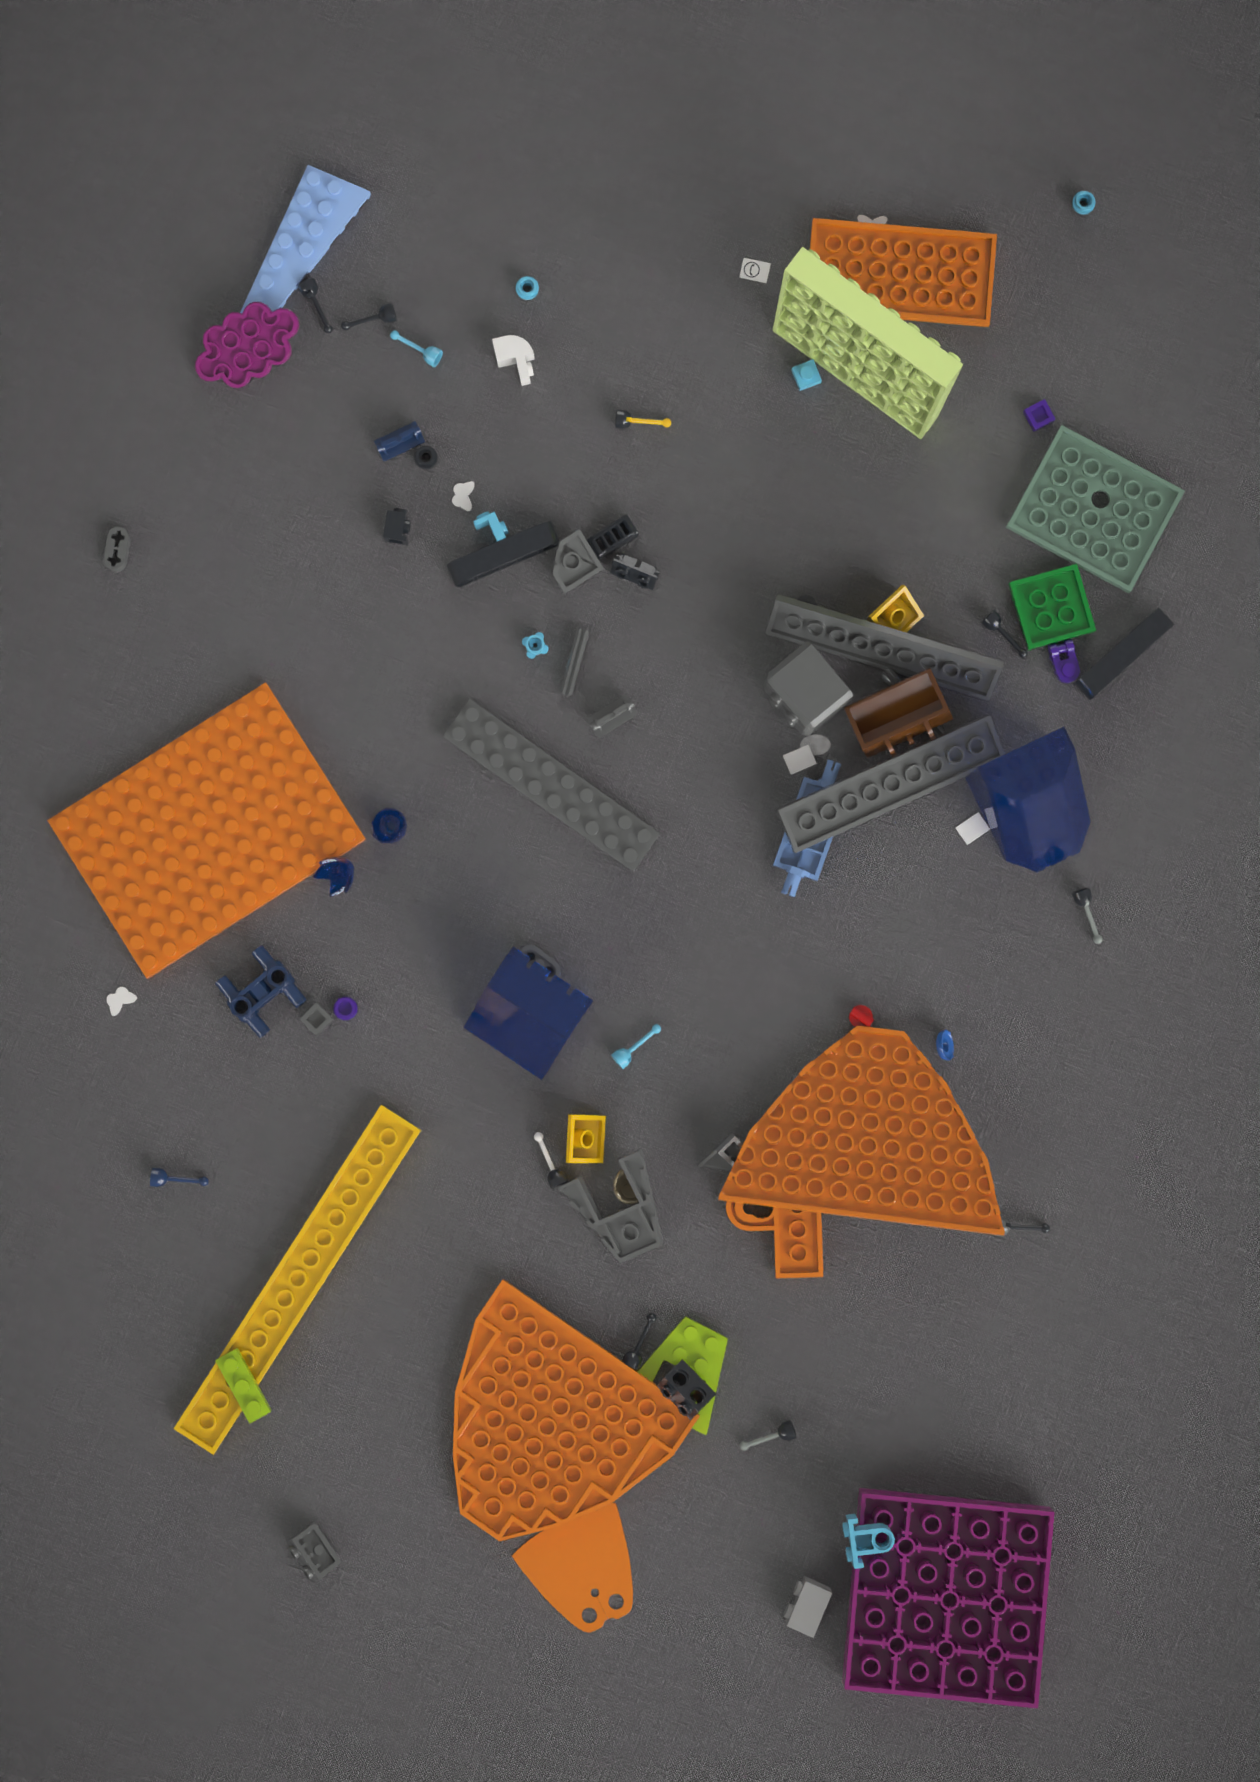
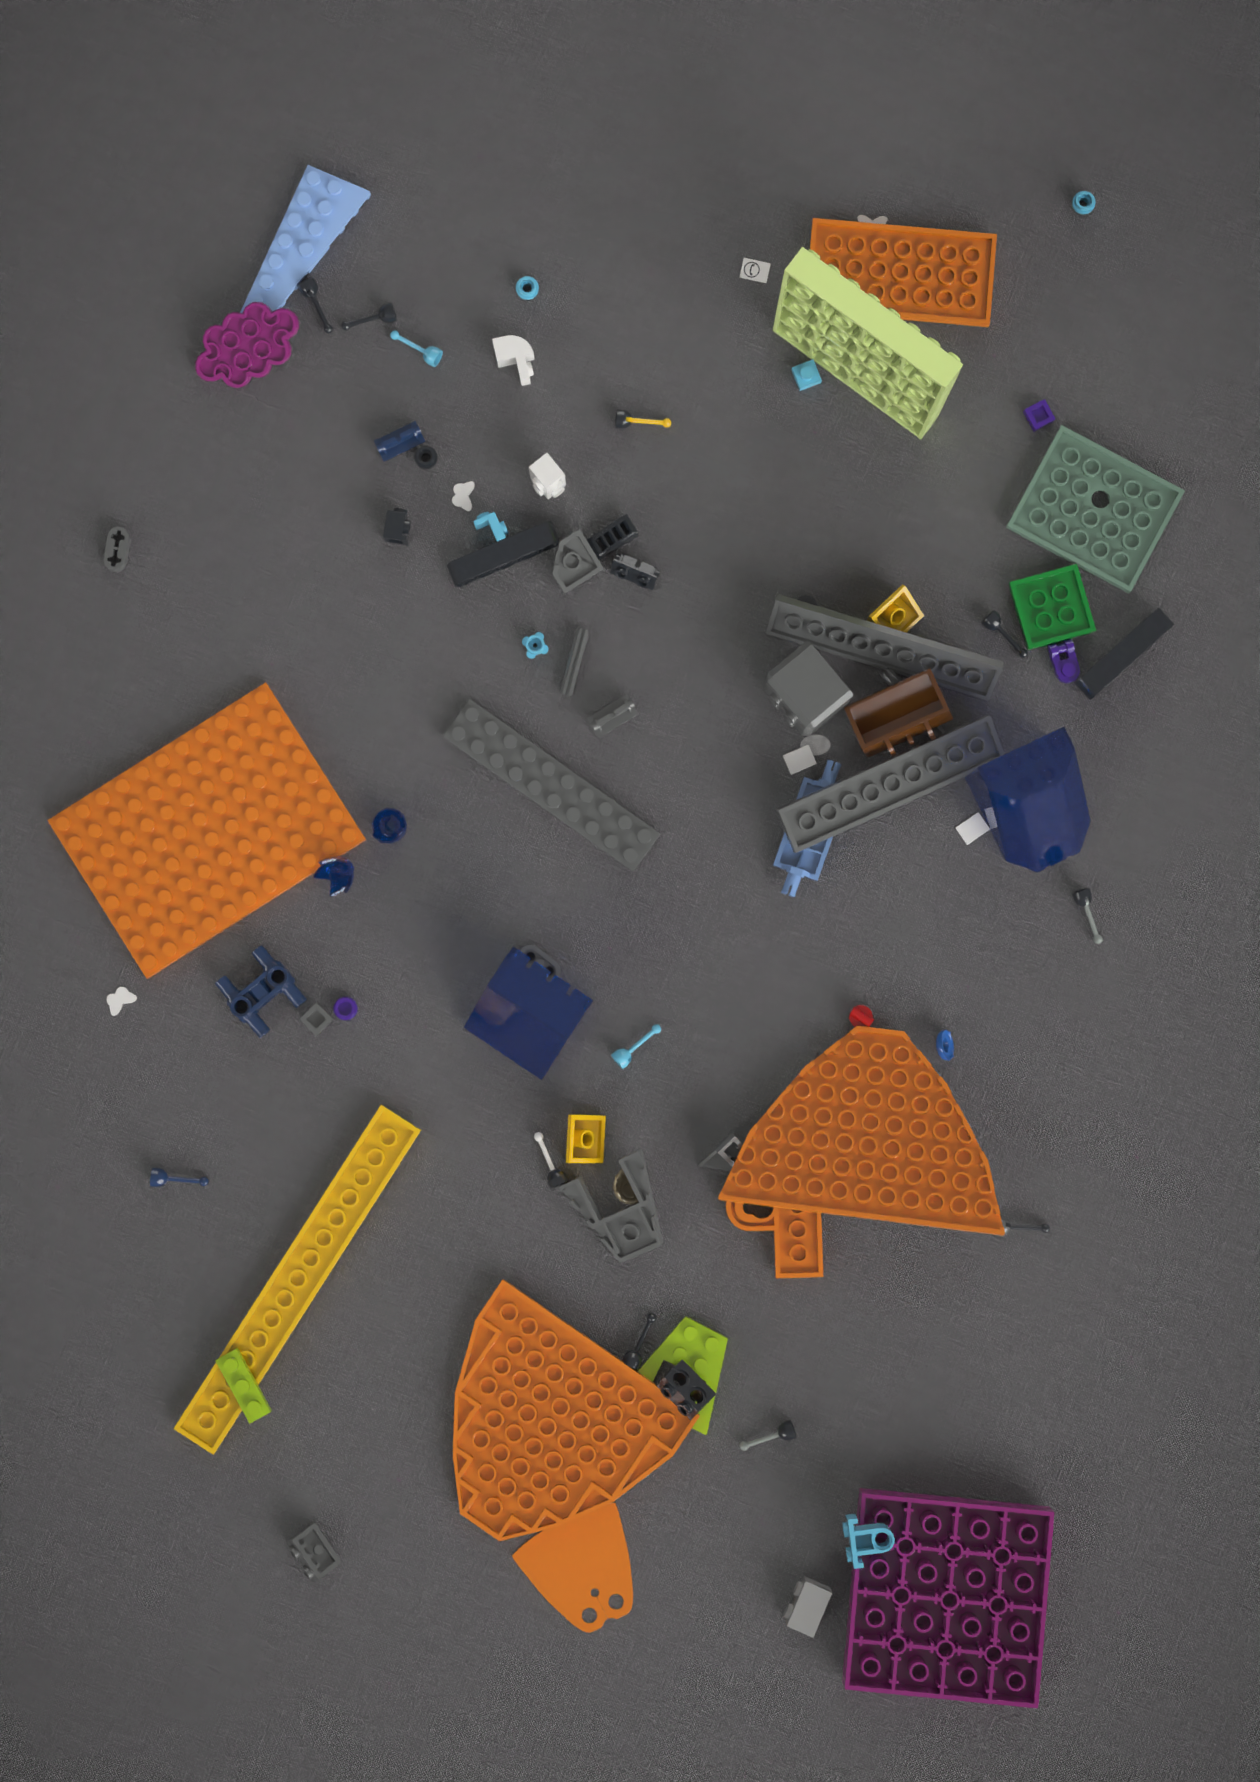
none -> white brick [529,453,566,499]

